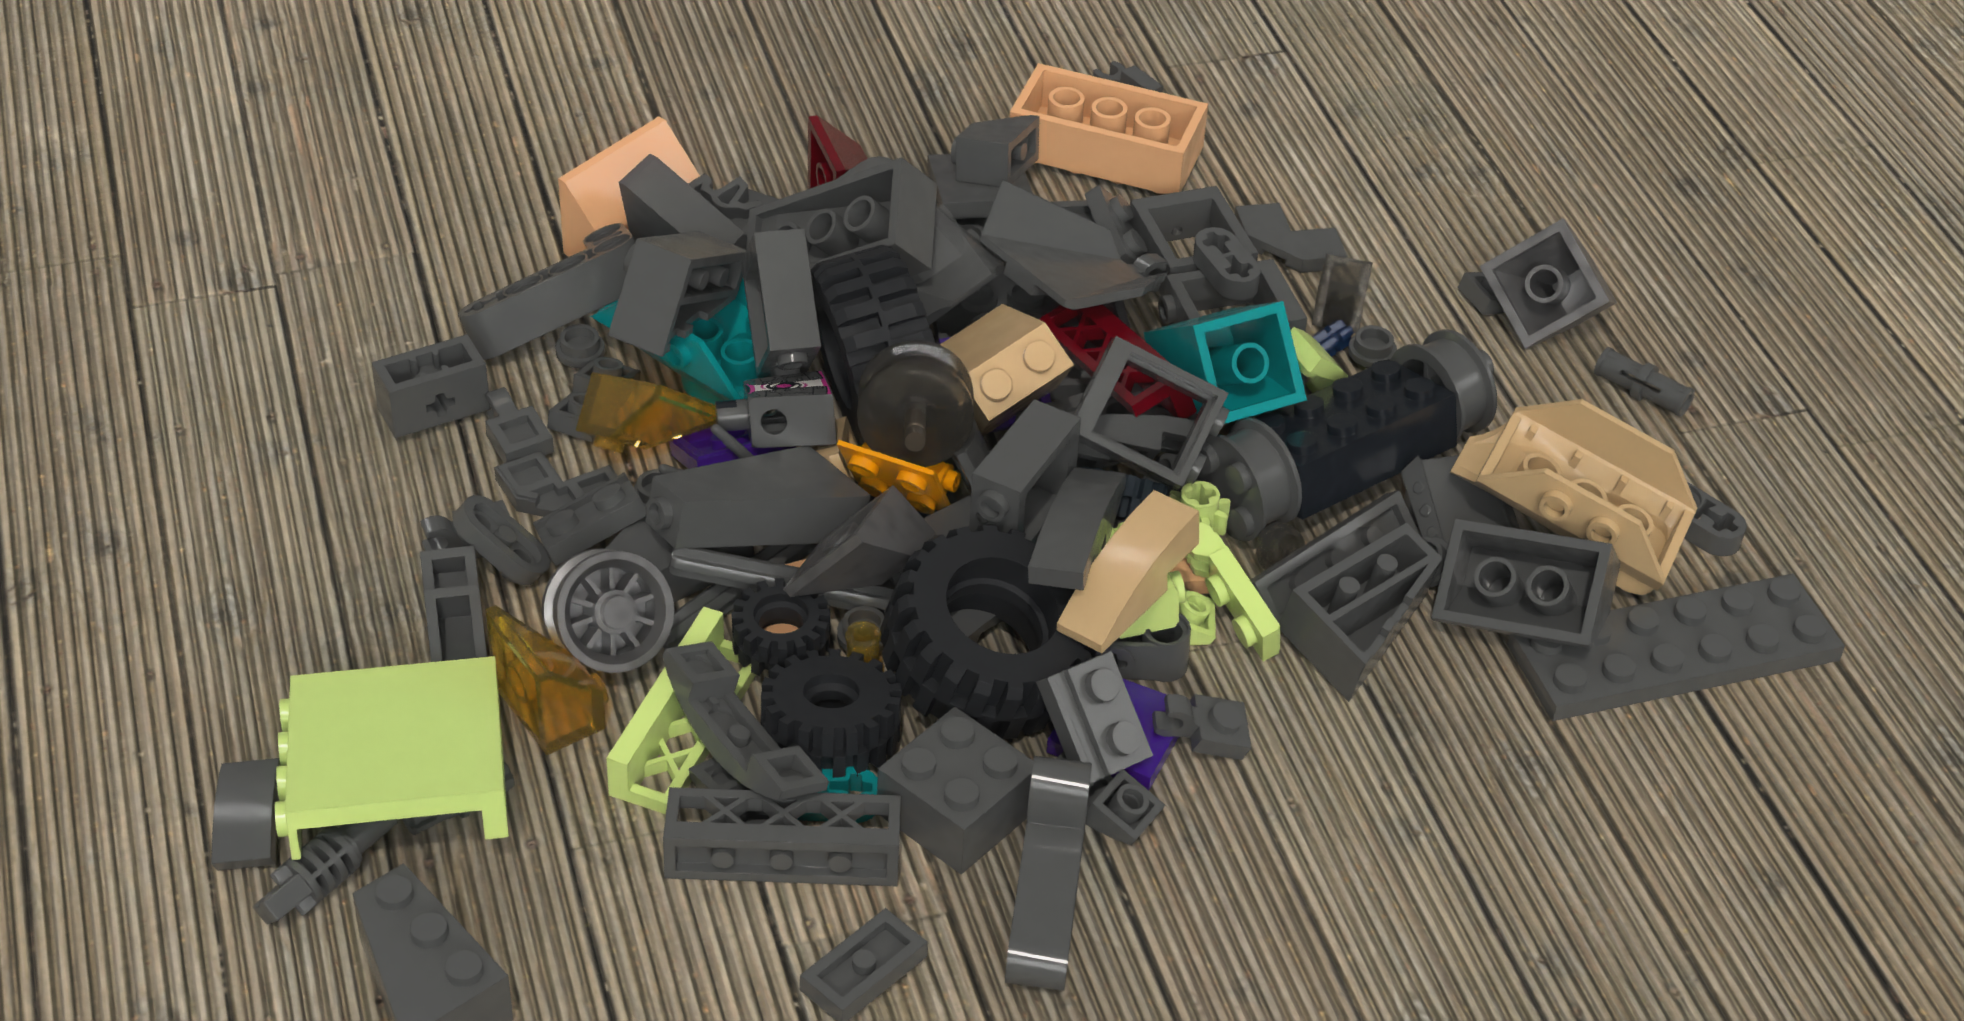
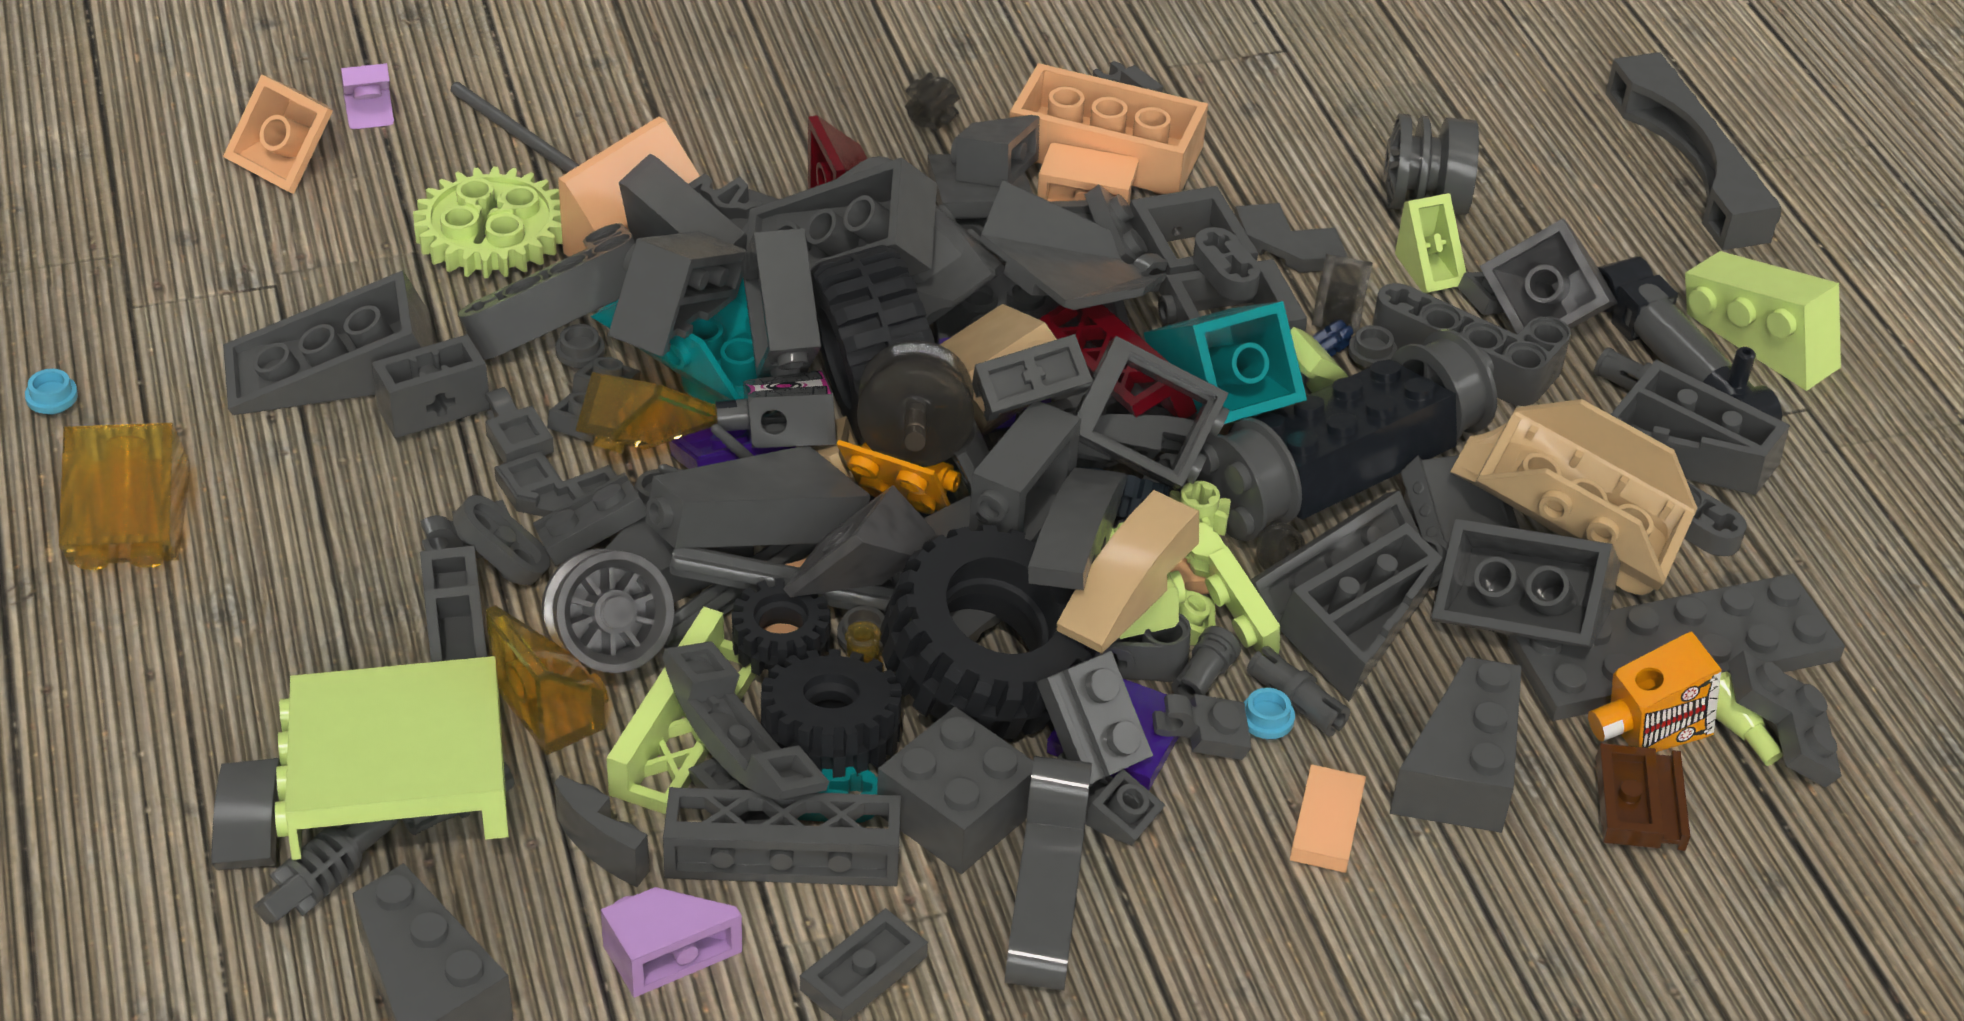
none -> medium azure plate [25,369,78,415]
none -> clear yellow slope [59,423,190,570]
none -> light nougat slope [223,74,333,194]
none -> dark grey slope [223,270,434,415]
none -> lavender slope [341,63,394,129]
none -> yellowish green gear [413,166,563,278]
none -> dark grey axle [450,82,579,173]
none -> dark grey slope [554,775,649,887]
none -> lavender slope [601,887,742,998]
none -> clear smoke gear [905,72,960,131]
none -> dark grey hinge [972,334,1093,421]
none -> light nougat panel [1037,143,1139,205]
none -> dark grey pin [1172,626,1241,700]
none -> medium azure plate [1244,688,1295,739]
none -> dark grey pin [1247,646,1351,737]
none -> light nougat tile [1290,764,1366,873]
none -> dark grey beam [1372,283,1571,406]
none -> dark grey wheel [1384,114,1479,215]
none -> dark grey wedge [1390,657,1522,833]
none -> yellowish green slope [1395,193,1466,293]
none -> light orange torso [1588,631,1722,752]
none -> reddish brown plate [1596,743,1690,851]
none -> piece [1598,256,1782,421]
none -> dark grey arch [1605,52,1782,251]
none -> dark grey wedge [1610,360,1790,495]
none -> yellowish green wedge [1685,251,1841,391]
none -> yellowish green cone [1716,671,1783,766]
none -> dark grey plate [1728,650,1842,788]

